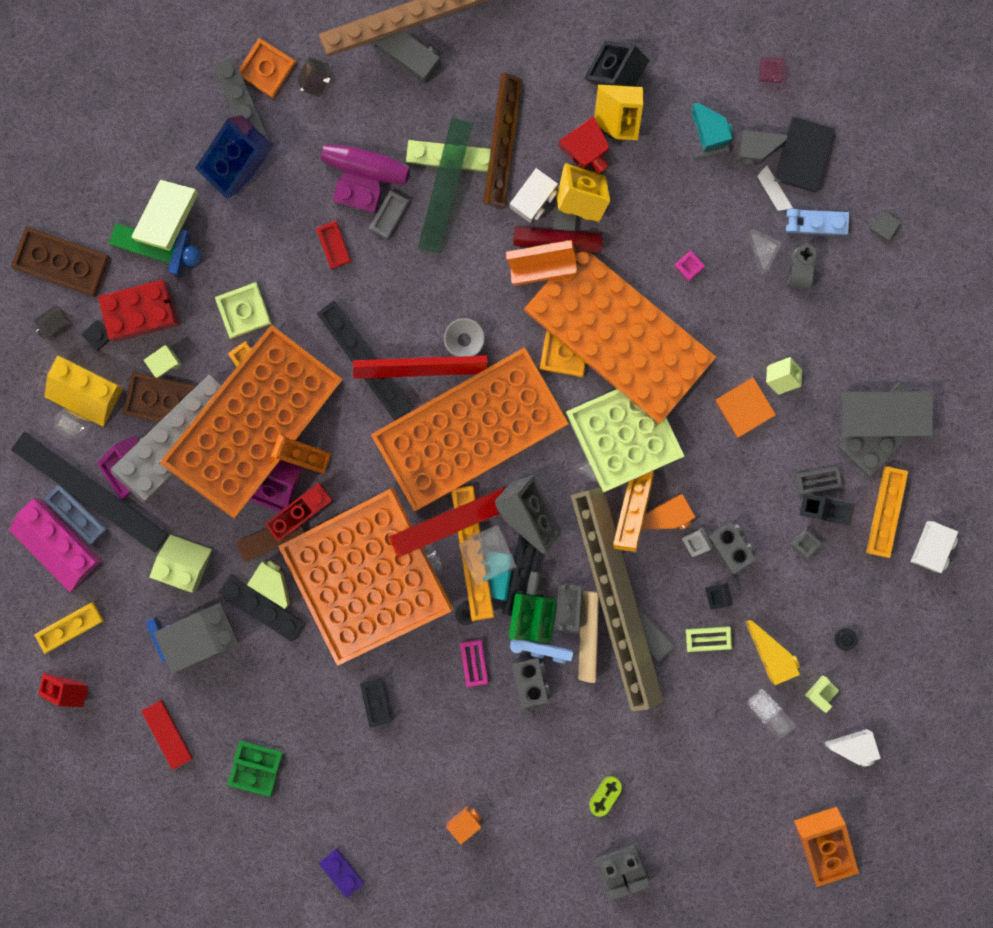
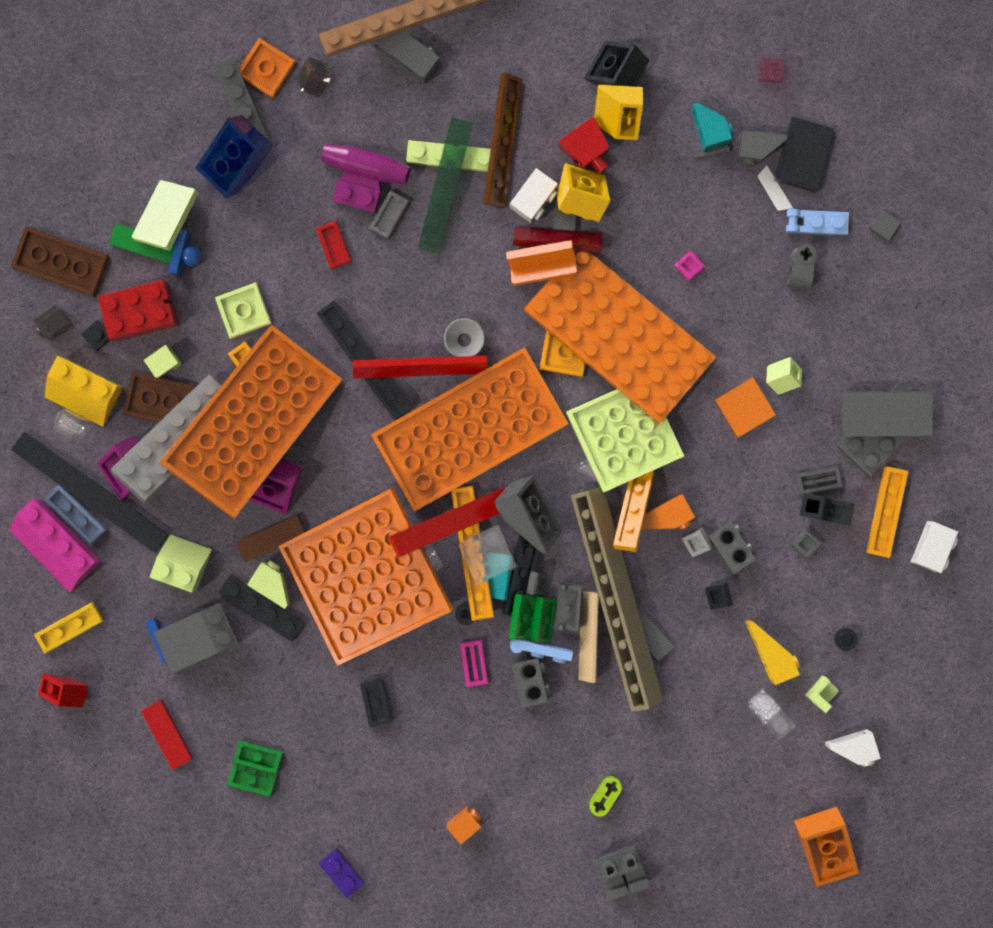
red slope [265,483,334,542] -> none
orange tile [271,435,332,474] -> none
yellowish green tile [685,626,732,652] -> none
clear slope [746,229,782,276] -> none

